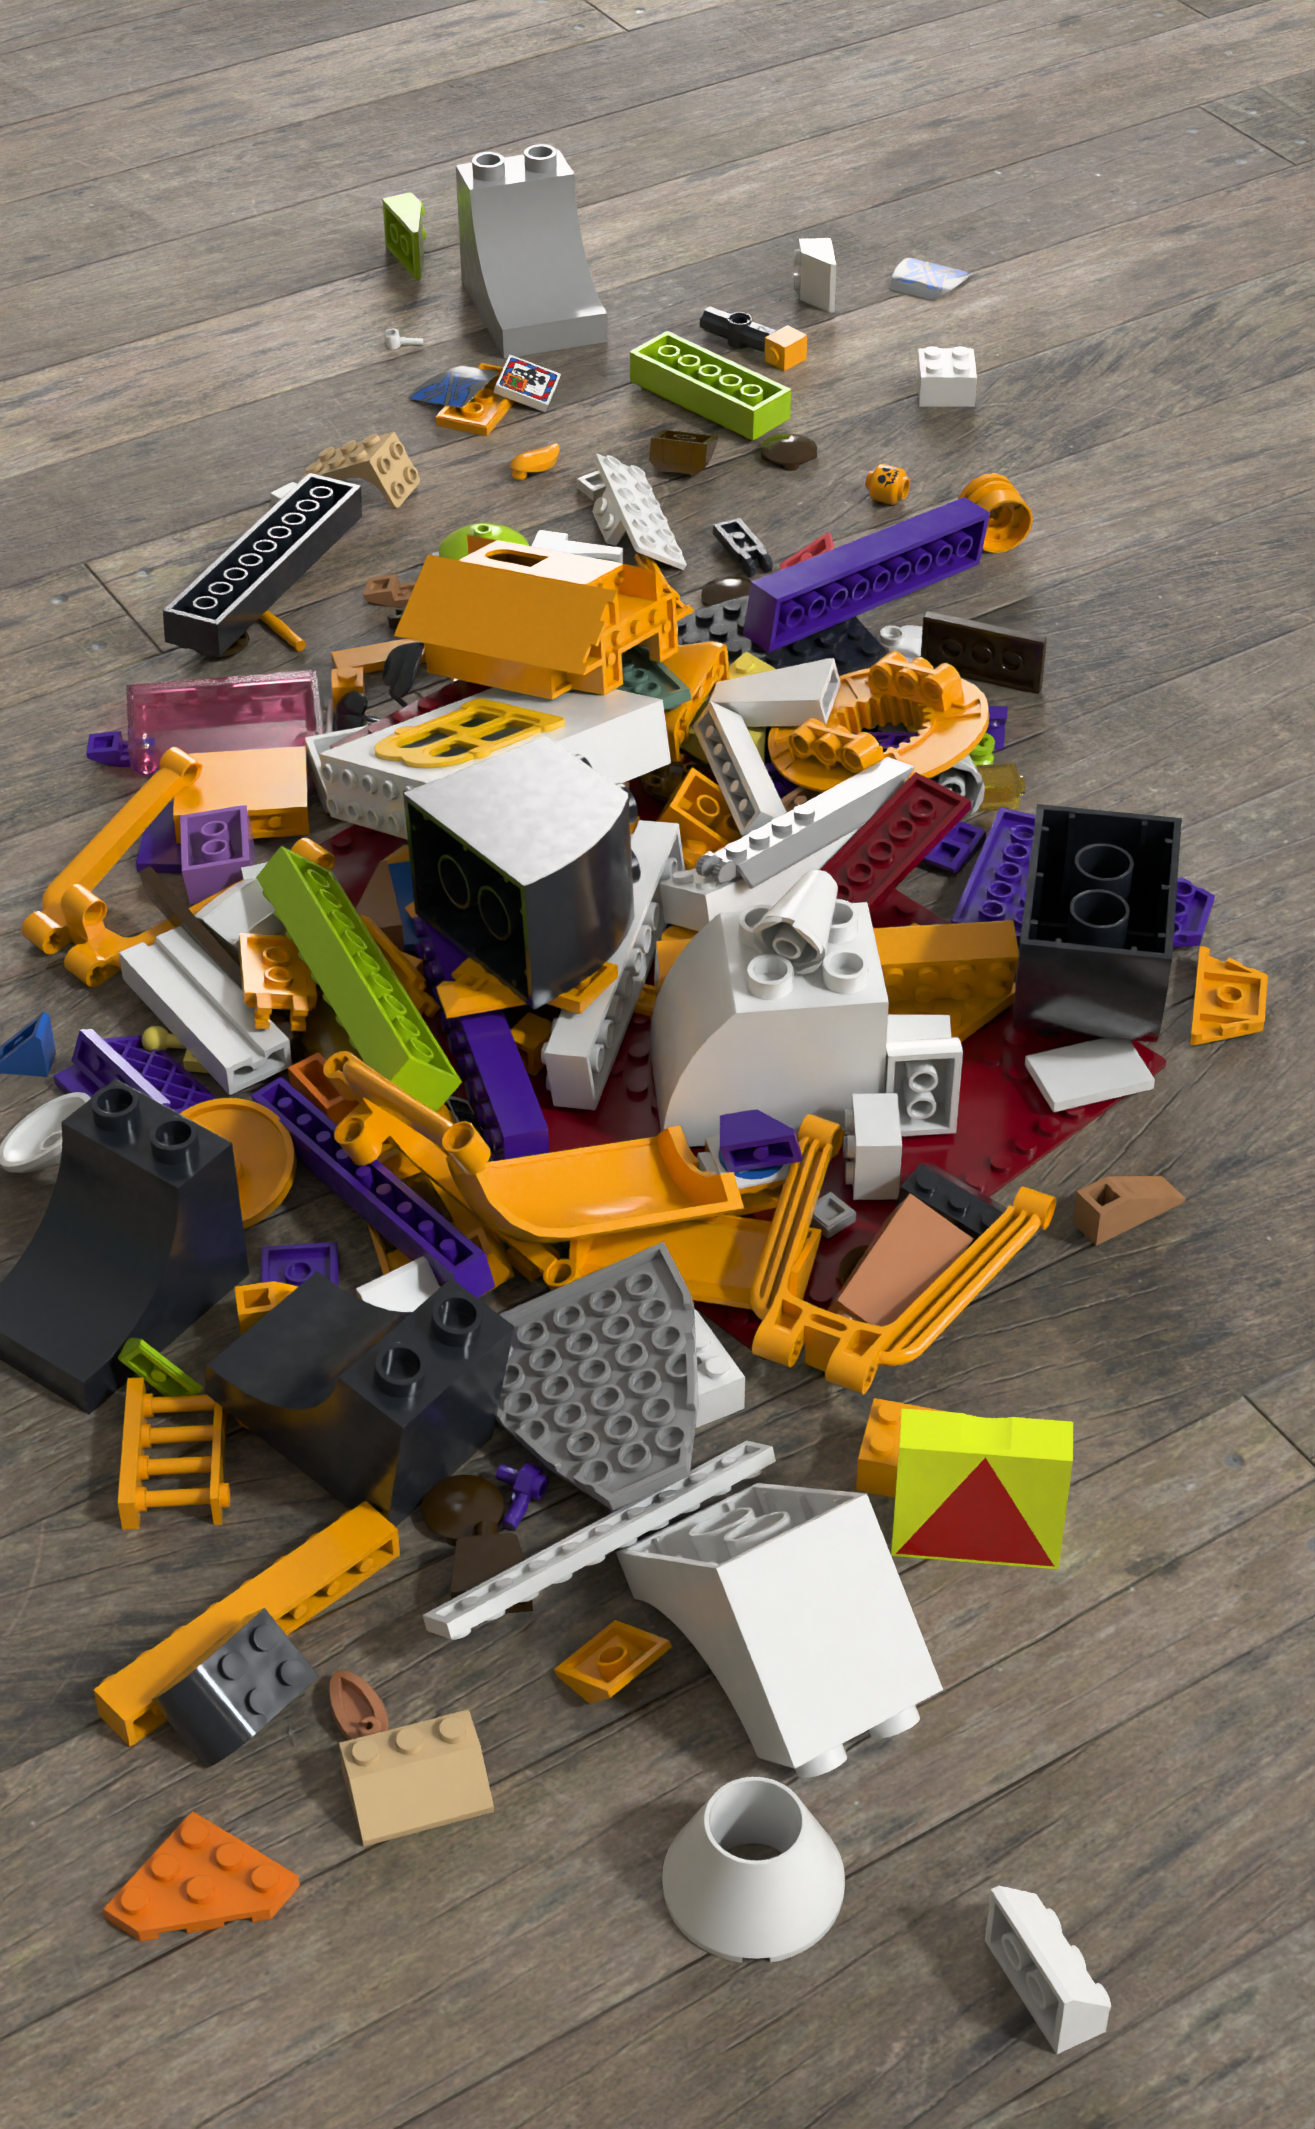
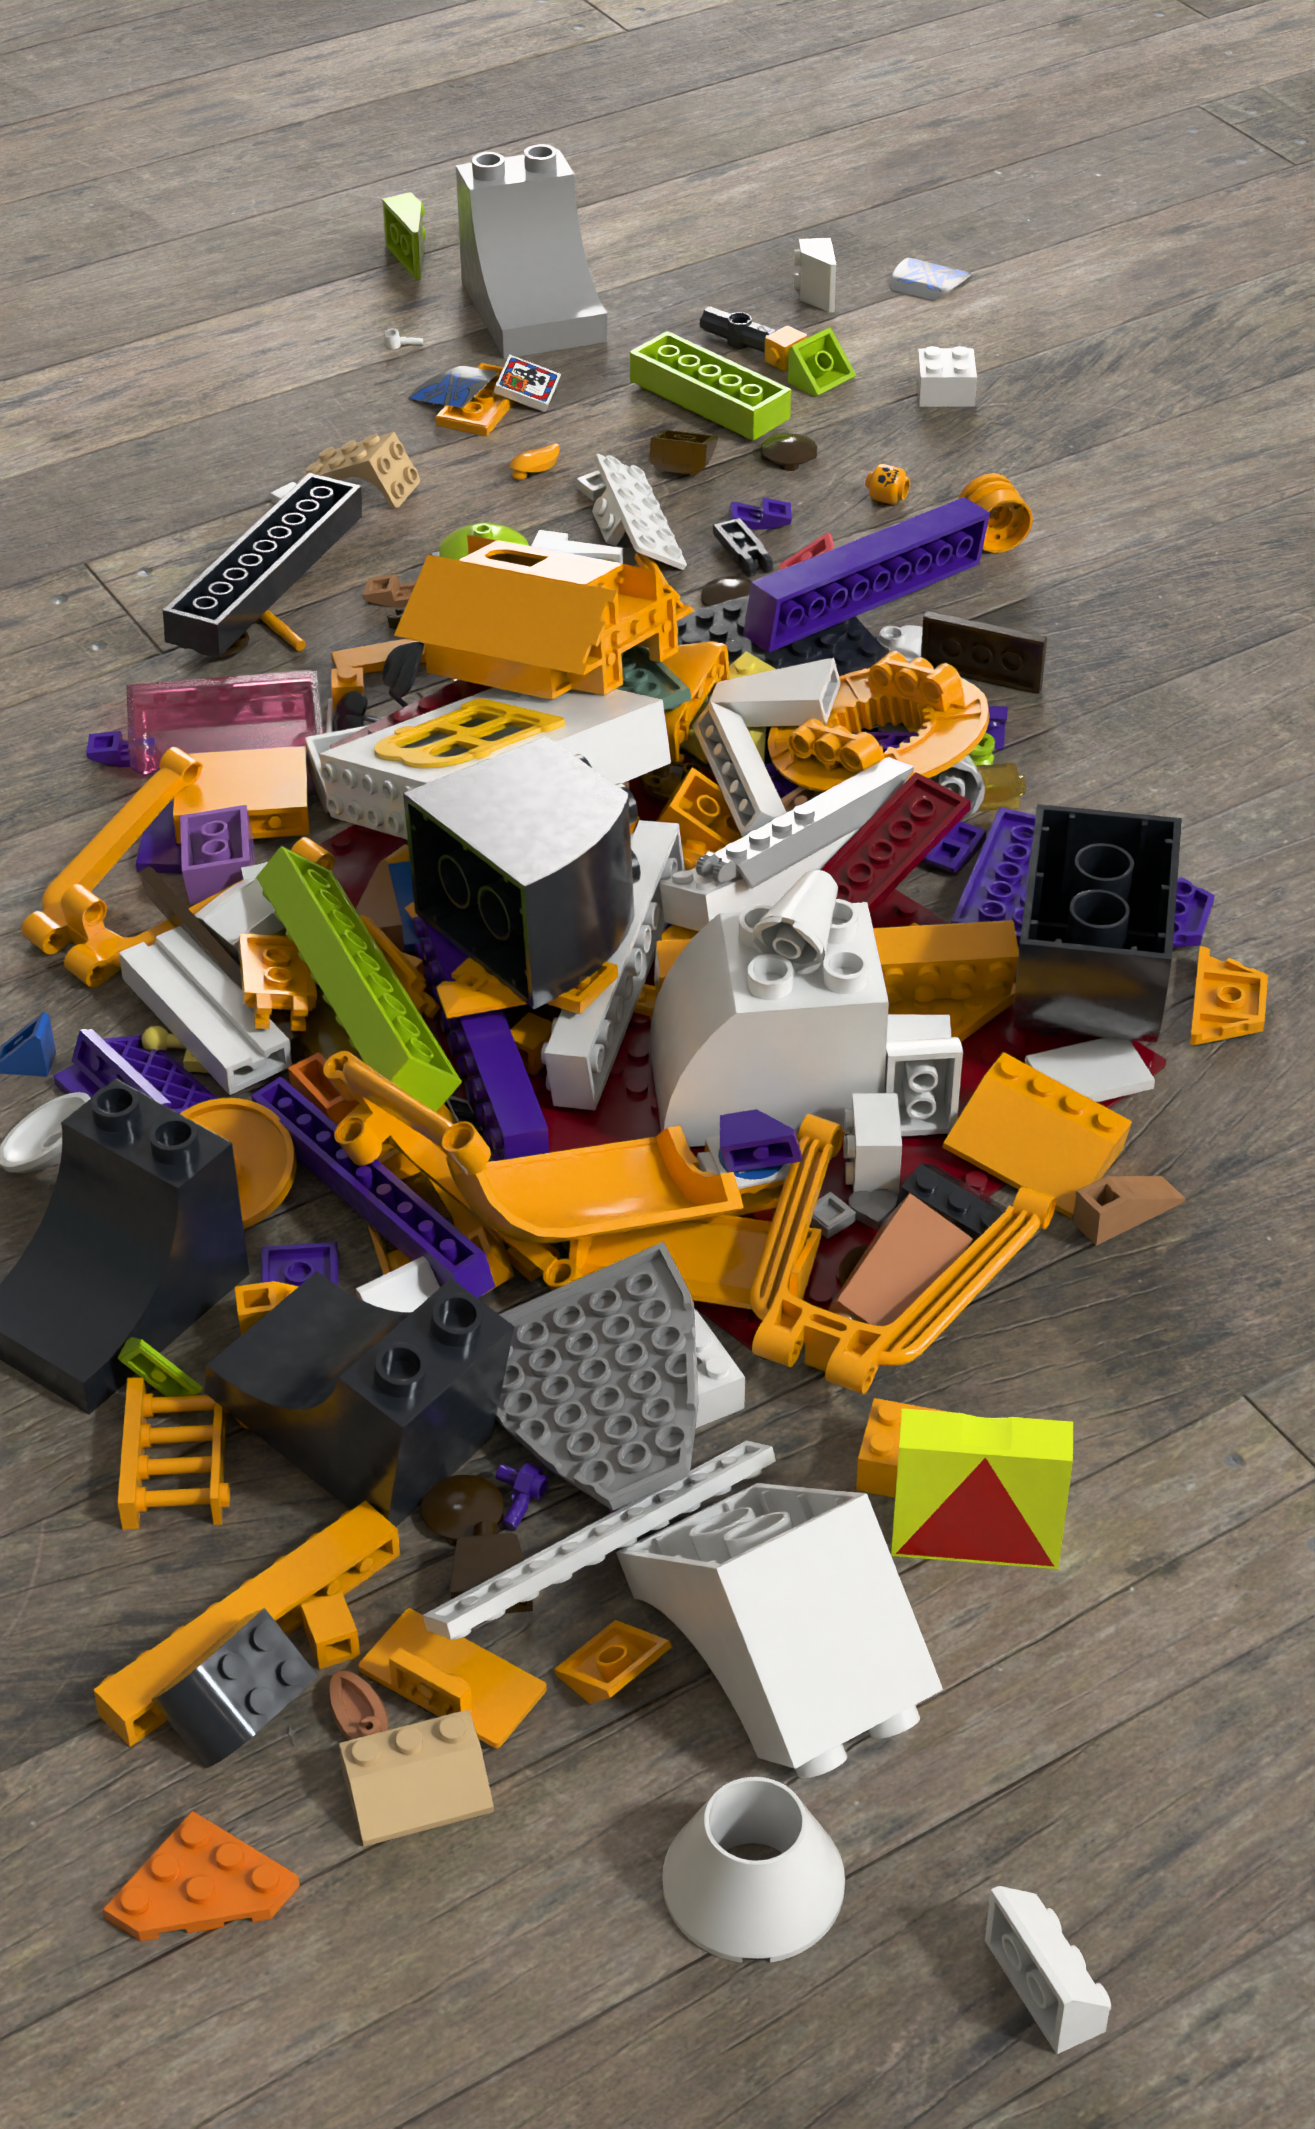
none -> light orange brick [301,1592,360,1670]
none -> light orange bracket [359,1608,547,1749]
none -> dark purple slope [729,498,792,530]
none -> lime slope [788,327,857,397]
none -> flat silver tile [849,1189,898,1231]
none -> light orange slope [942,1052,1132,1219]

